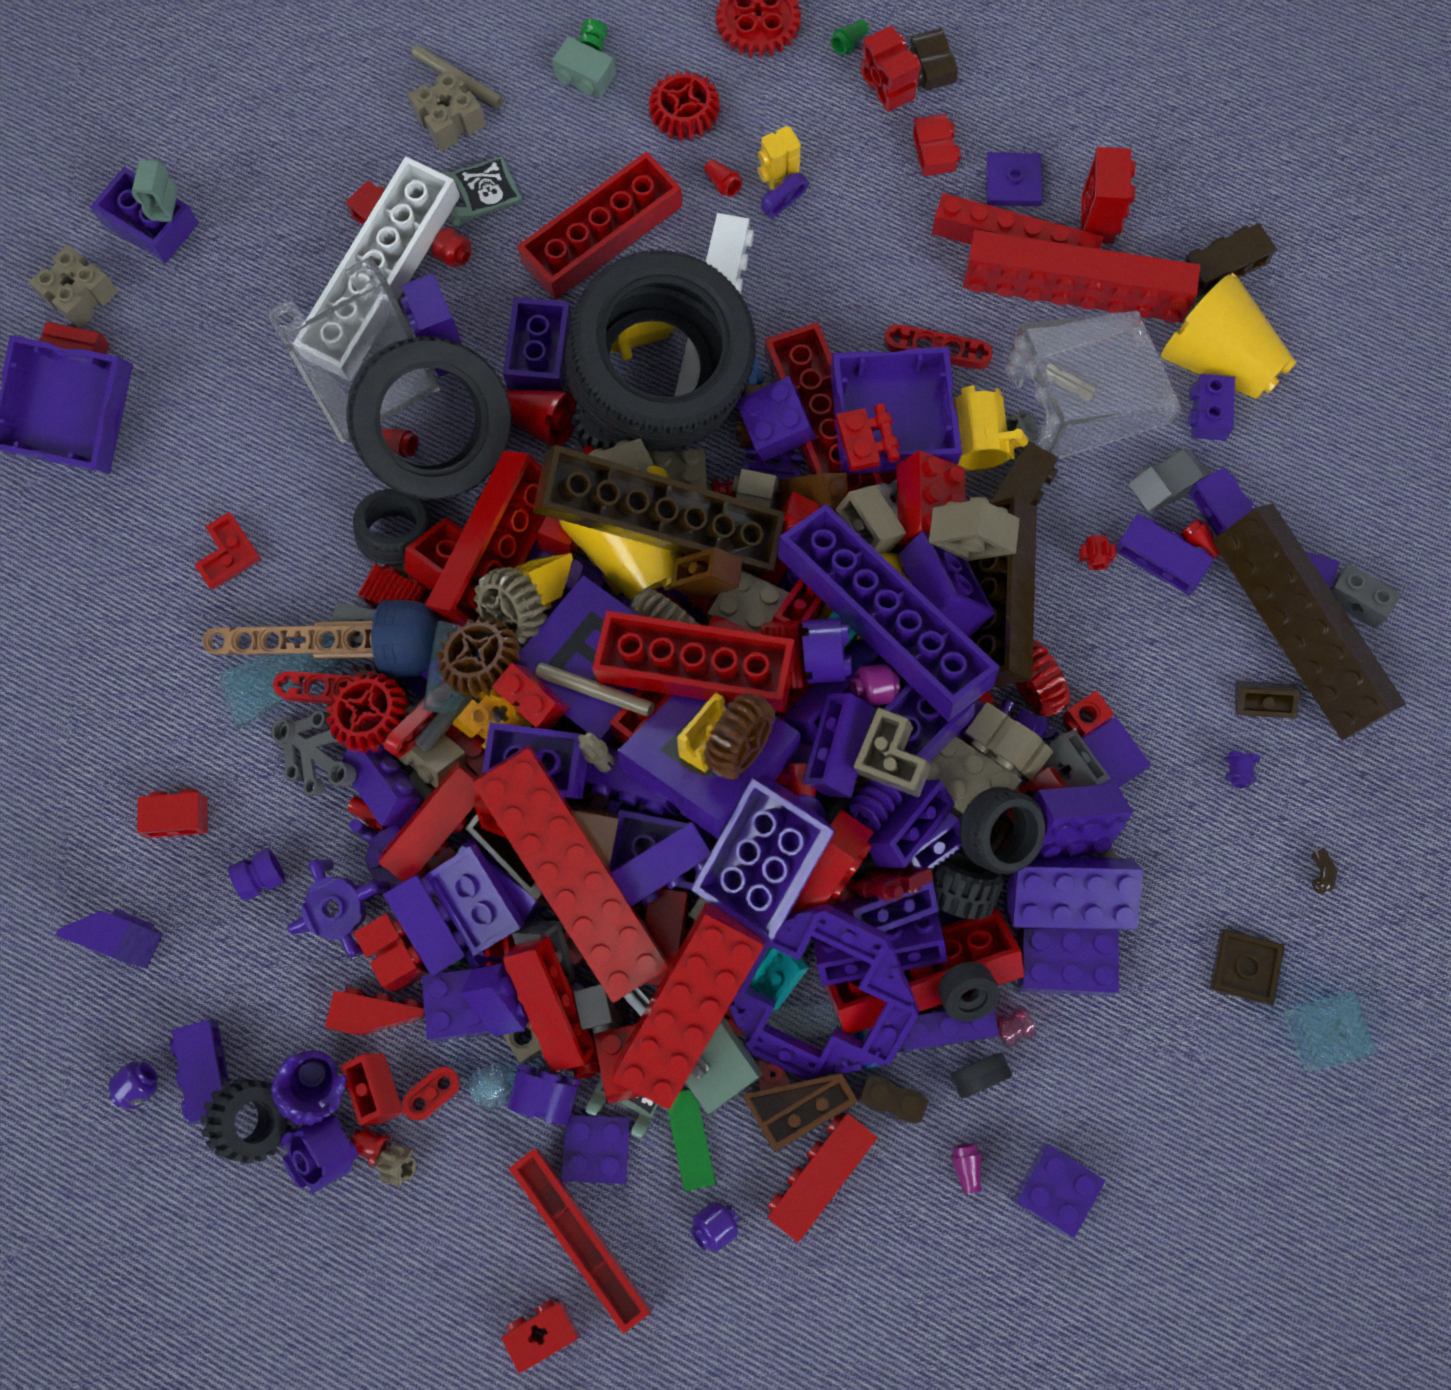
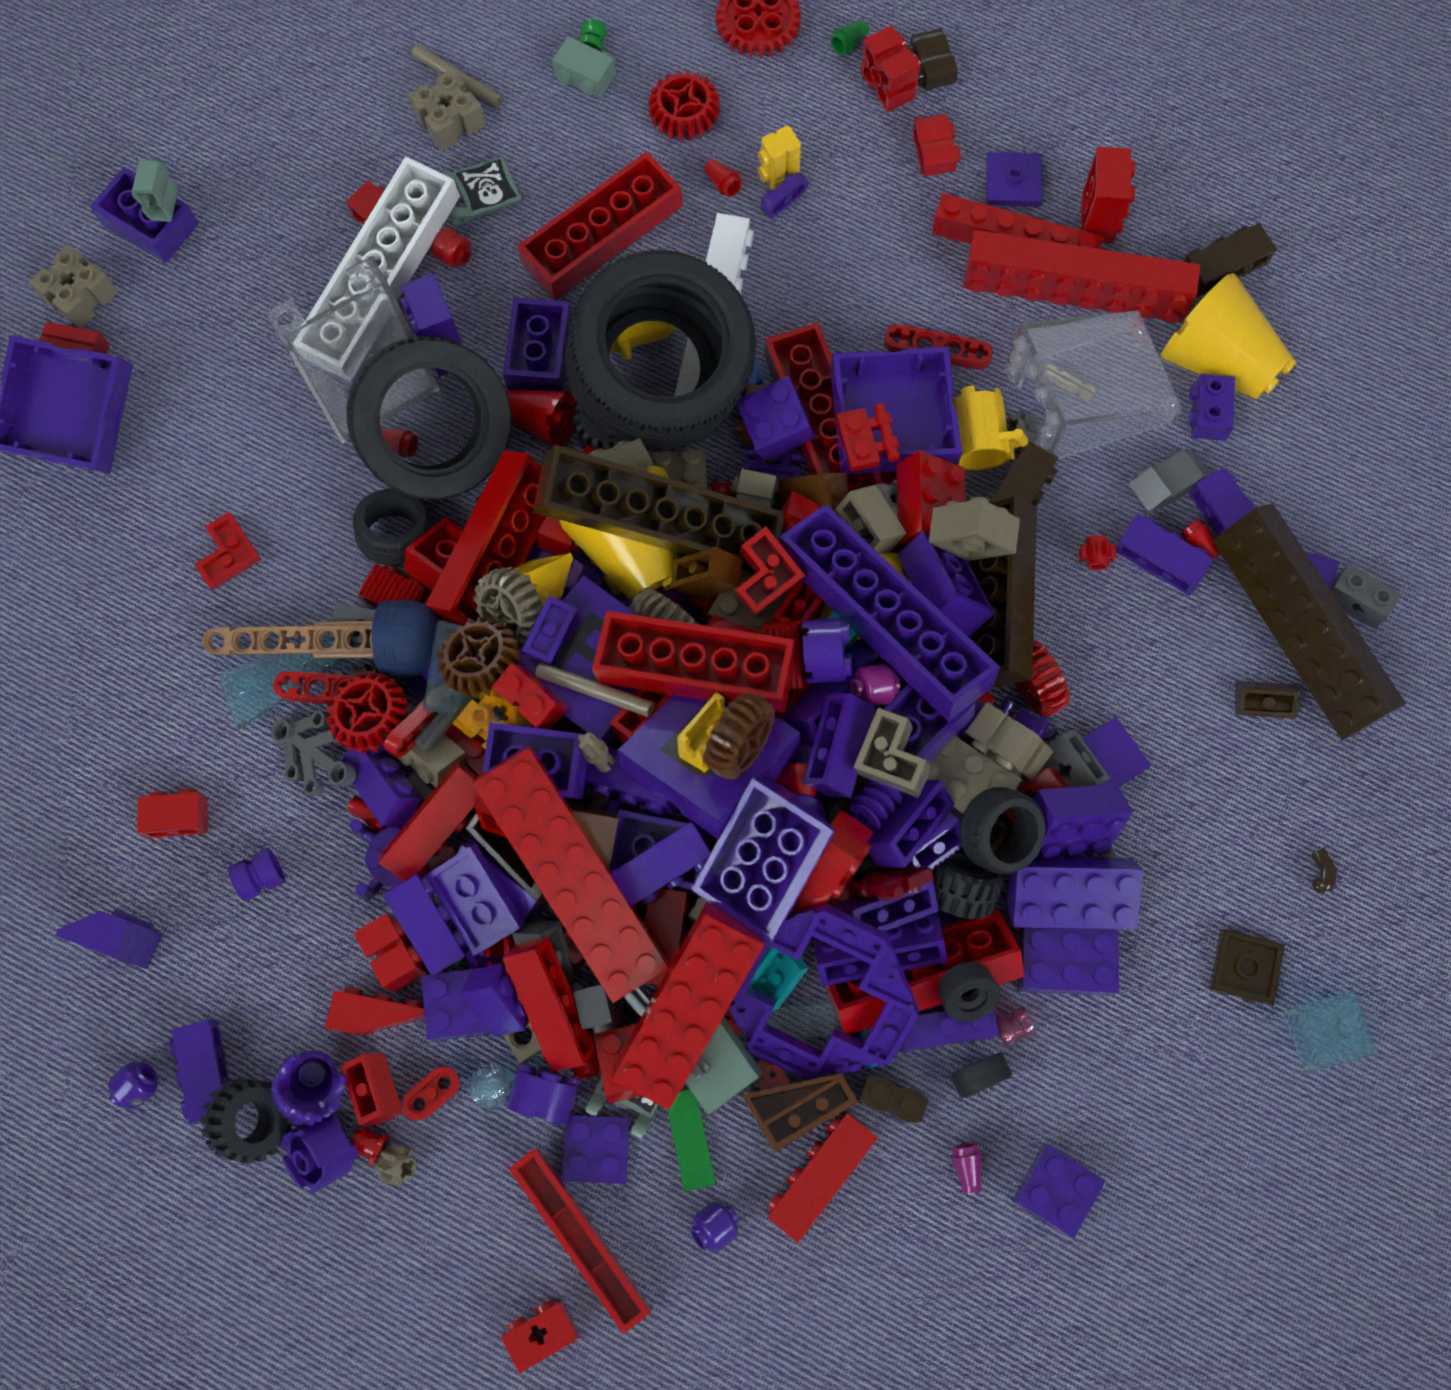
dark purple plate [287,859,391,957] -> none
red brick [1062,690,1114,738] -> none
dark purple brick [1225,751,1260,788] -> none
none -> dark purple plate [522,595,577,665]
none -> red brick [735,527,805,618]

